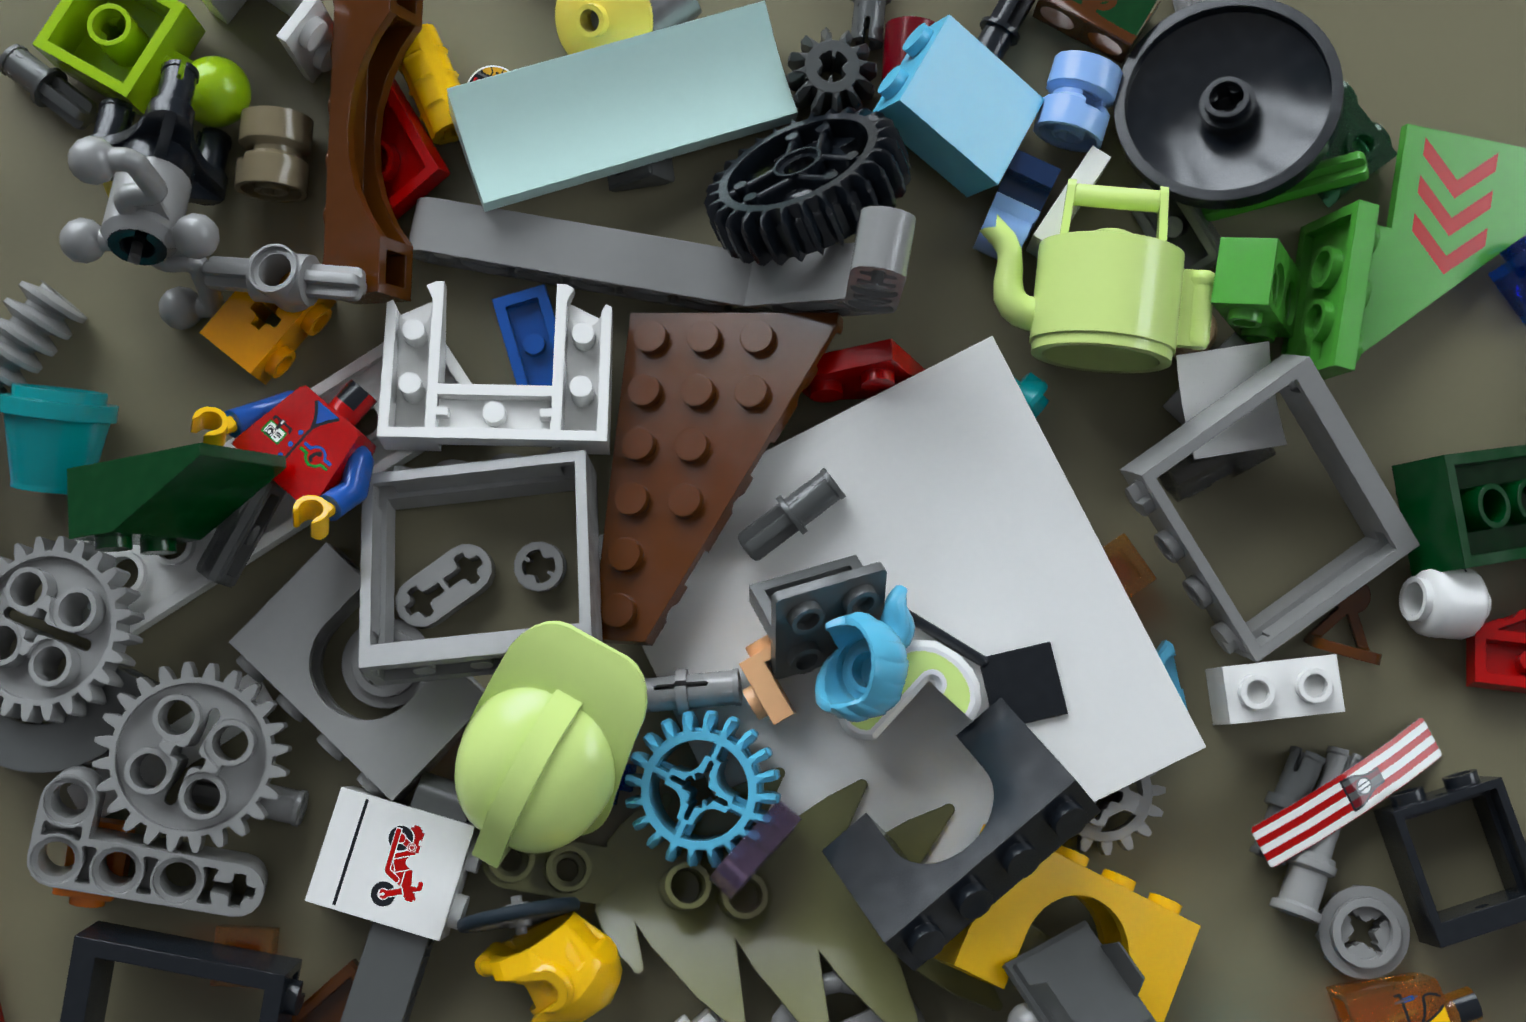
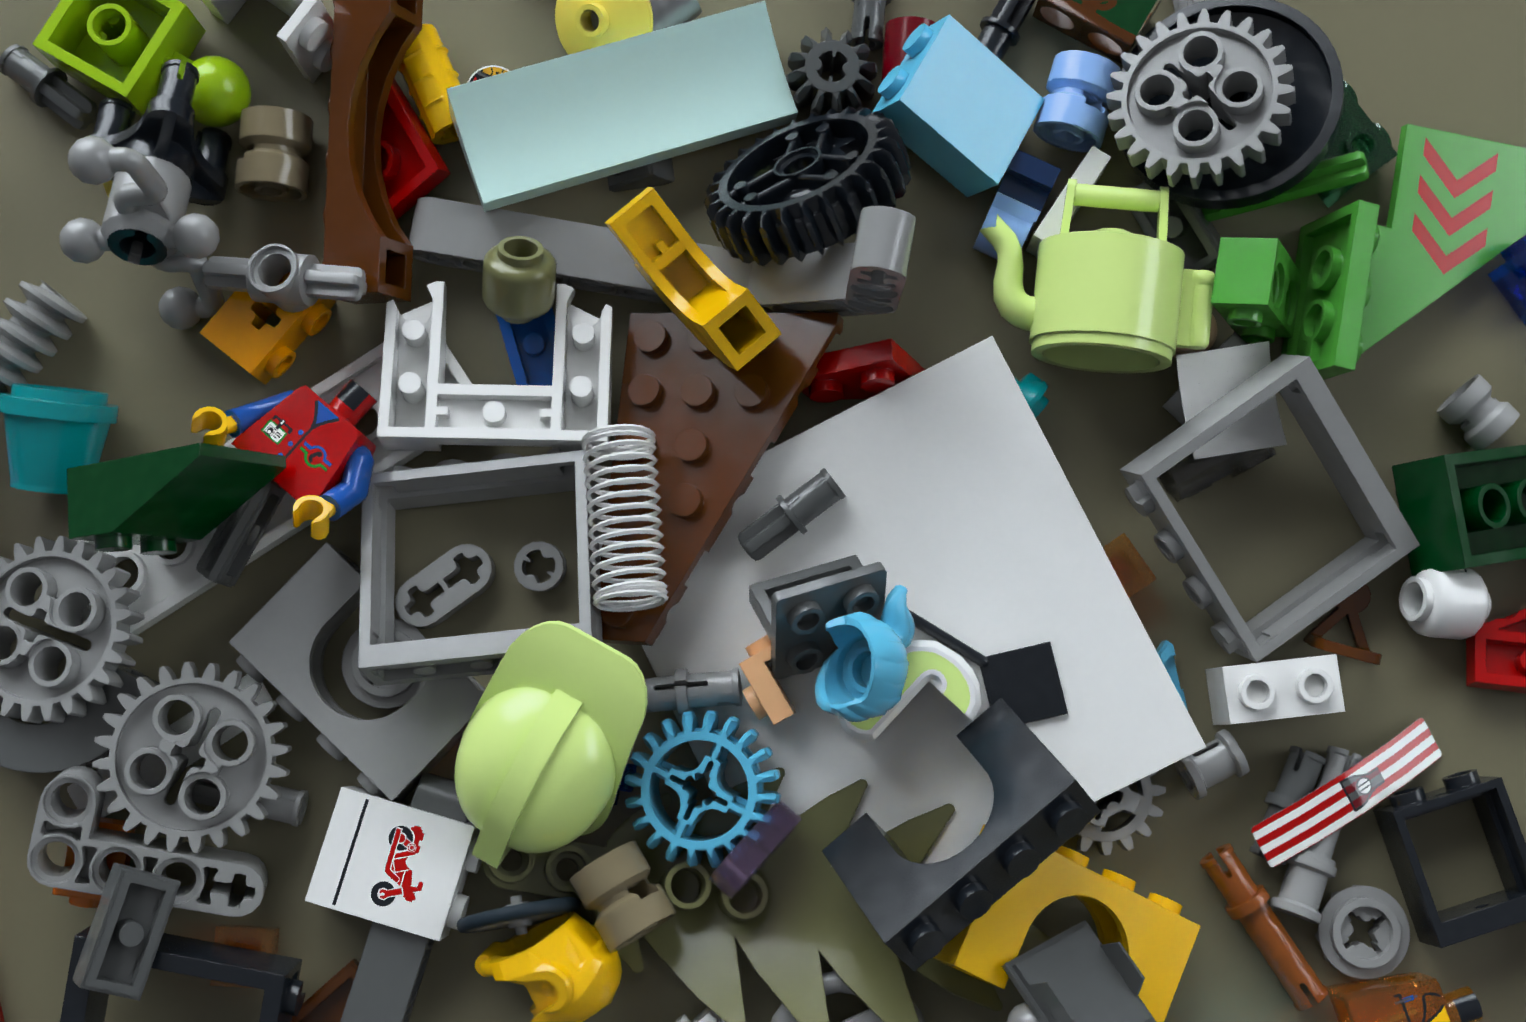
none -> dark grey slope [73,863,181,1001]
none -> olive head [482,236,557,324]
none -> dark tan wheel [569,841,677,953]
none -> white piece [581,424,669,612]
none -> yellow arch [604,186,782,371]
none -> light grey gear [1106,9,1296,189]
none -> light grey bush [1174,729,1250,800]
none -> dark orange pin [1199,843,1329,1011]
none -> light grey wheel [1436,374,1520,451]

